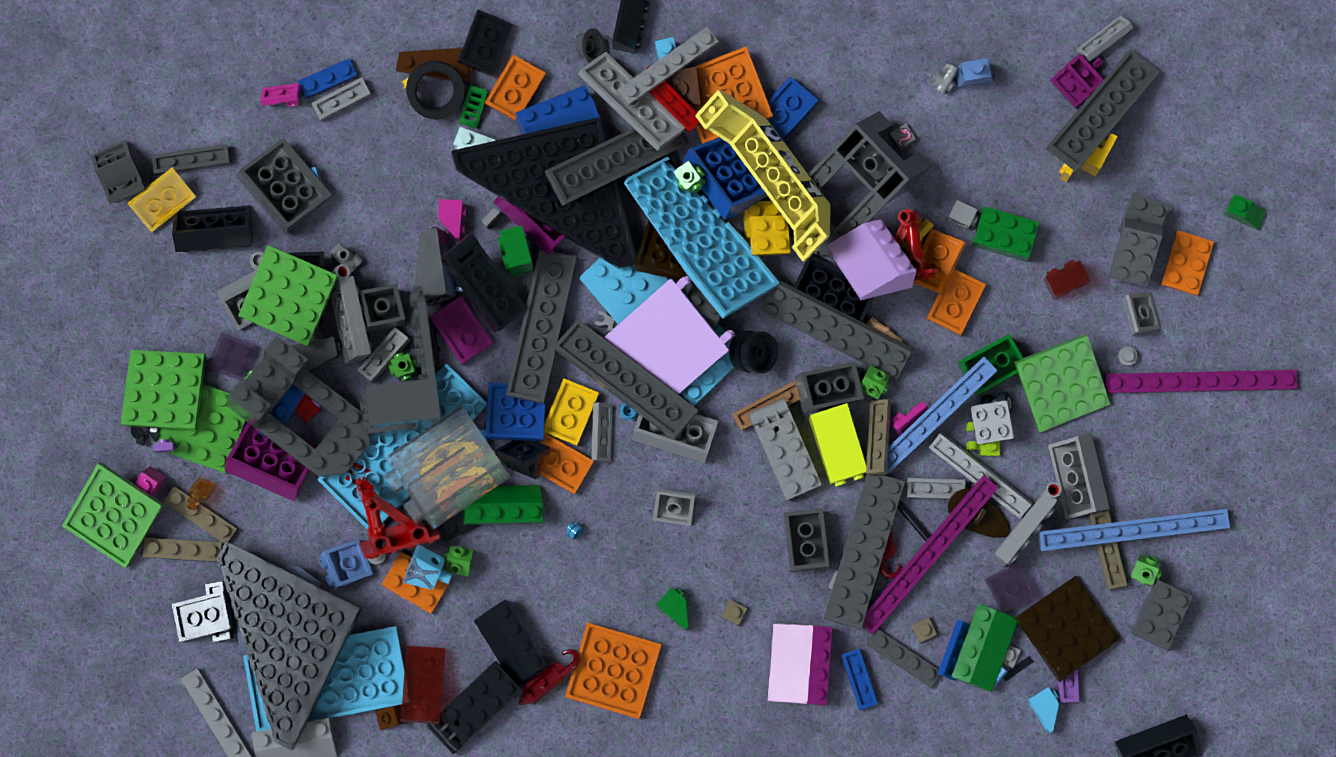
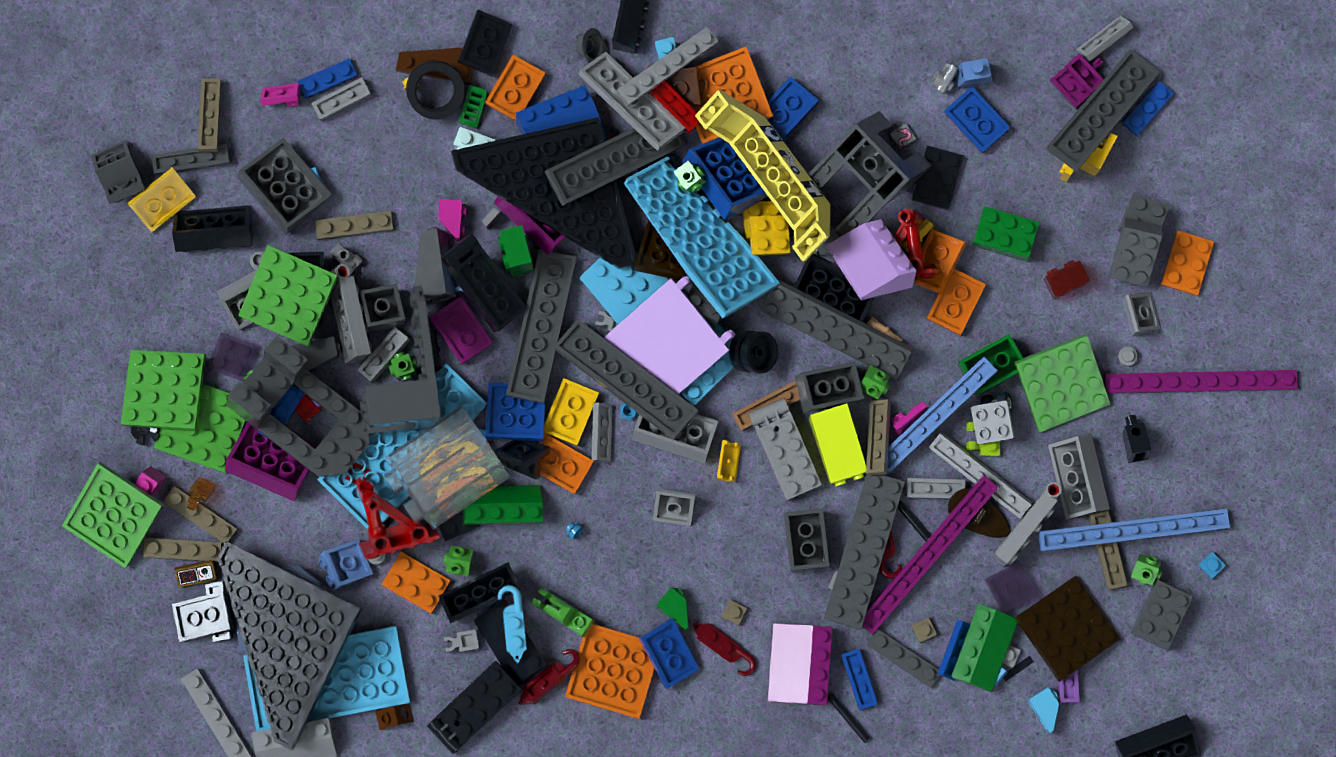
medium lavender plate [153,439,176,453] -> none
clear red plate [400,646,446,724] -> none
medium azure torso [403,545,452,589] -> none
light grey brick [947,200,979,229] -> none
green slope [1223,194,1266,230] -> none
none -> tile [174,560,217,587]
none -> dark tan plate [198,78,222,152]
none -> dark tan plate [315,211,393,240]
none -> black slope [439,562,521,624]
none -> light grey plate [444,629,479,652]
none -> medium azure plate [498,585,526,663]
none -> bright green plate [532,588,595,637]
none -> blue plate [639,618,699,689]
none -> dark red plate [692,623,756,676]
none -> yellow hinge [716,440,741,483]
none -> black bar [827,693,870,743]
none -> black plate [912,145,964,210]
none -> blue plate [944,86,1011,153]
none -> blue plate [1122,81,1174,136]
none -> black torso [1122,415,1151,463]
none -> dark azure plate [1198,552,1226,579]

